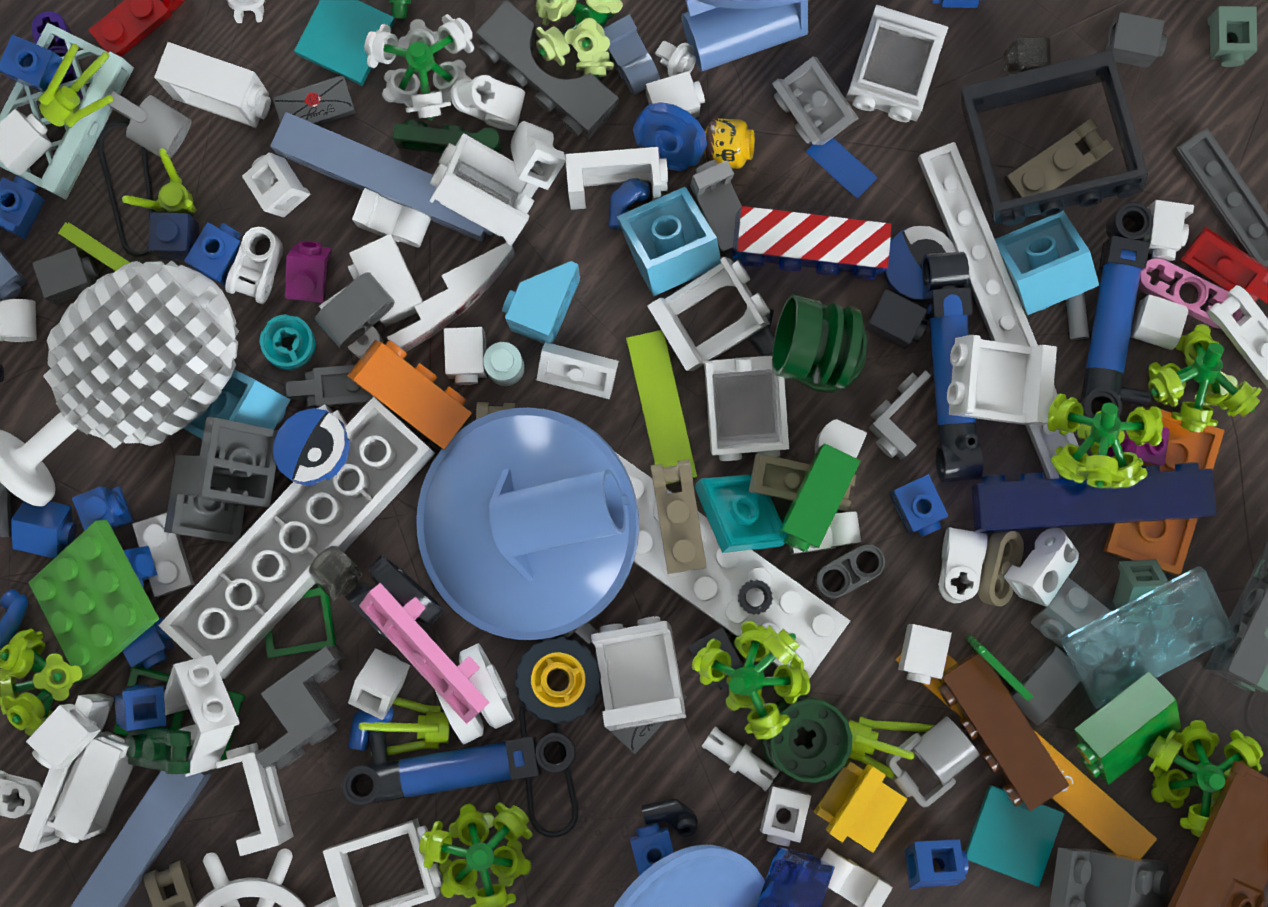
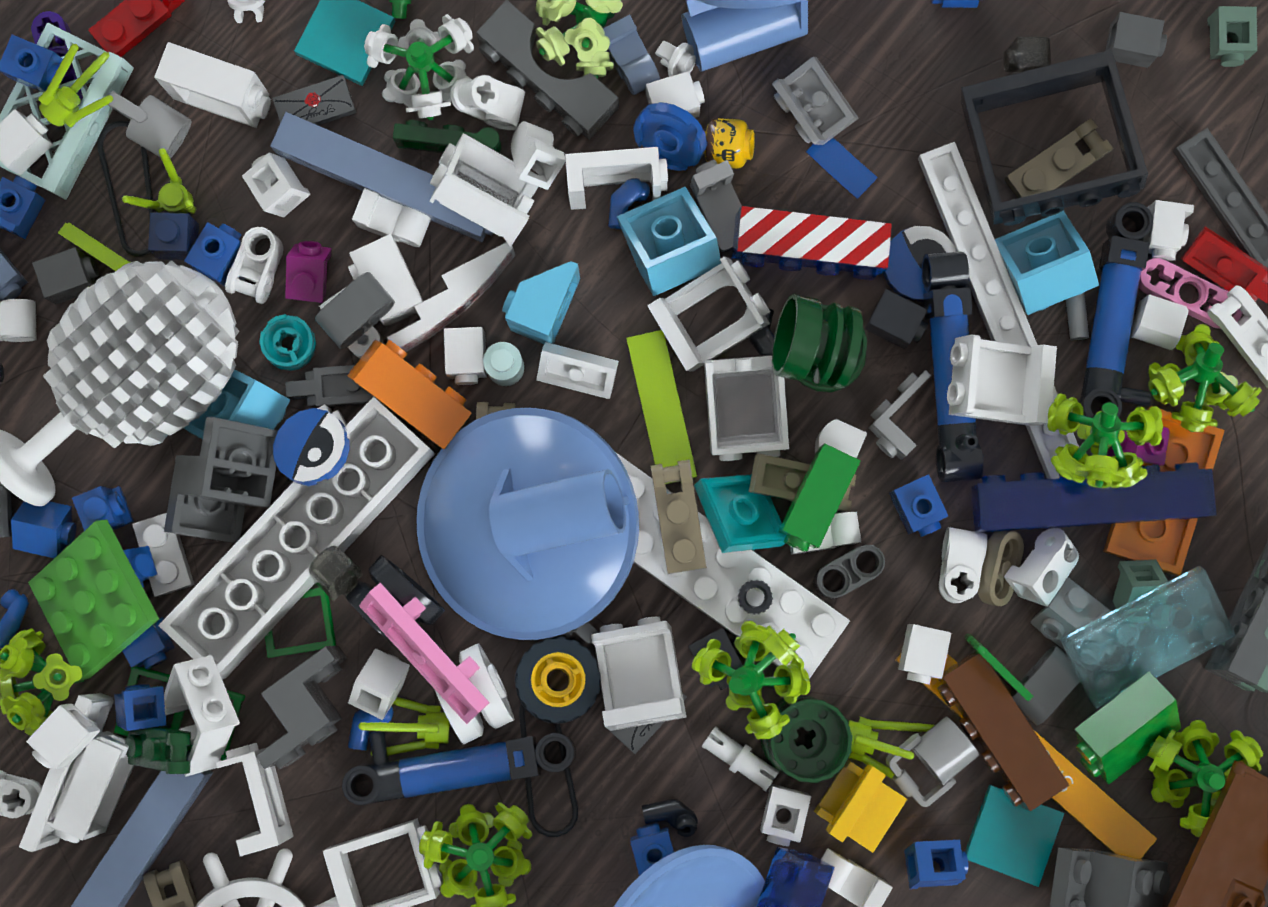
window [846,5,948,122] -> none

